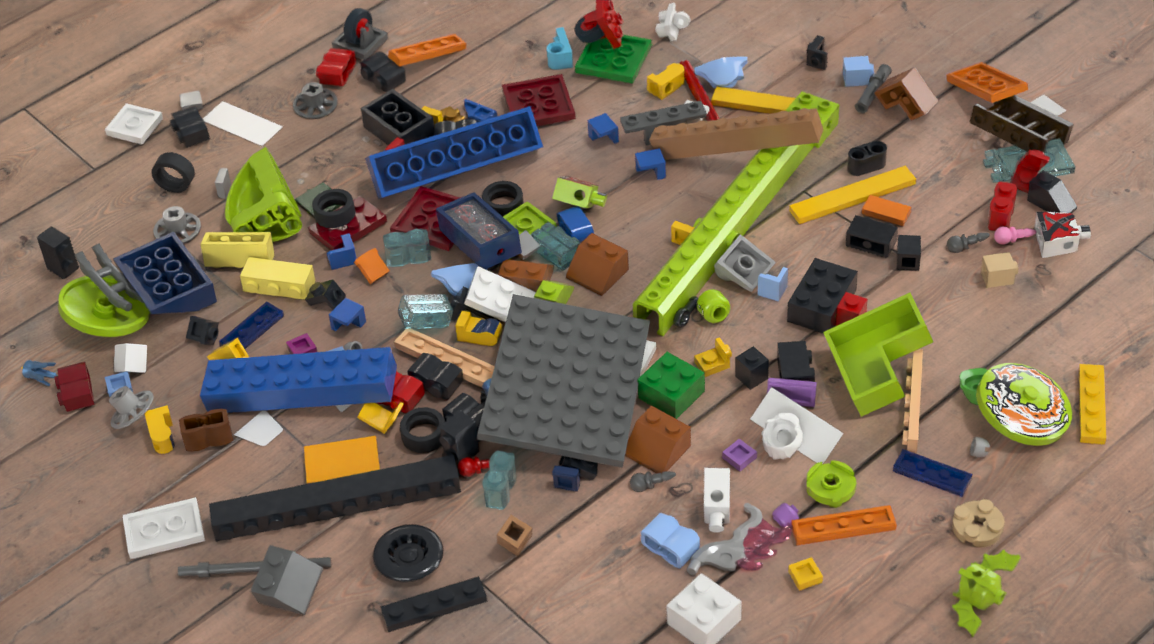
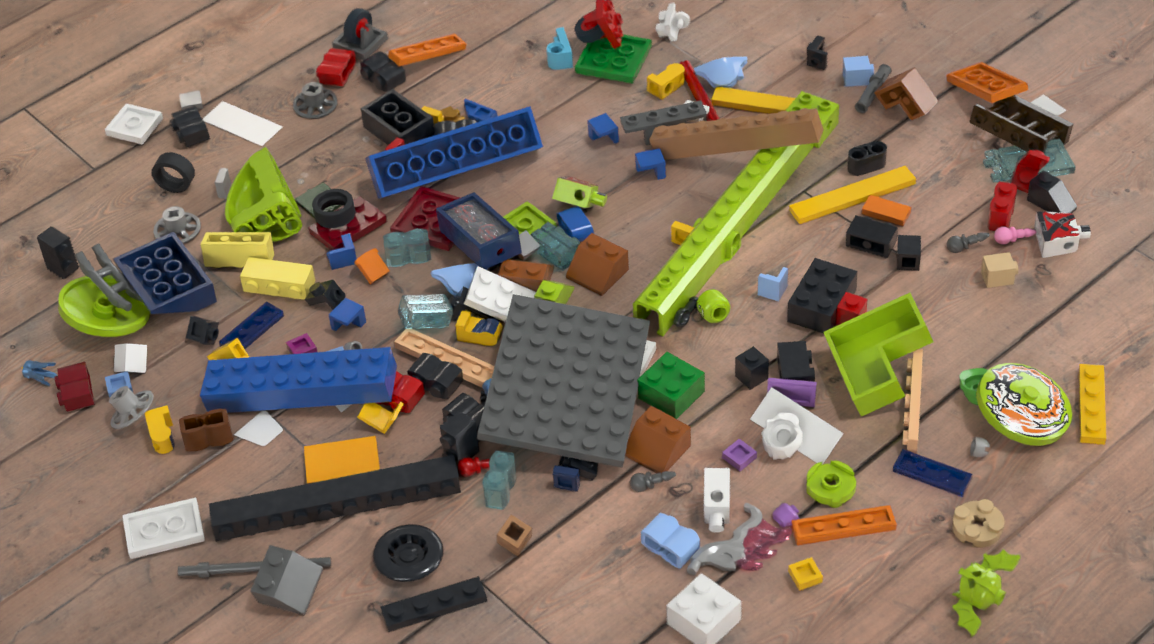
black tyre [400,407,445,453] -> none
black tyre [482,181,524,217] -> none
dark red plate [502,74,576,126] -> none
yellow bracket [694,337,732,377] -> none
light grey slope [714,234,776,292] -> none

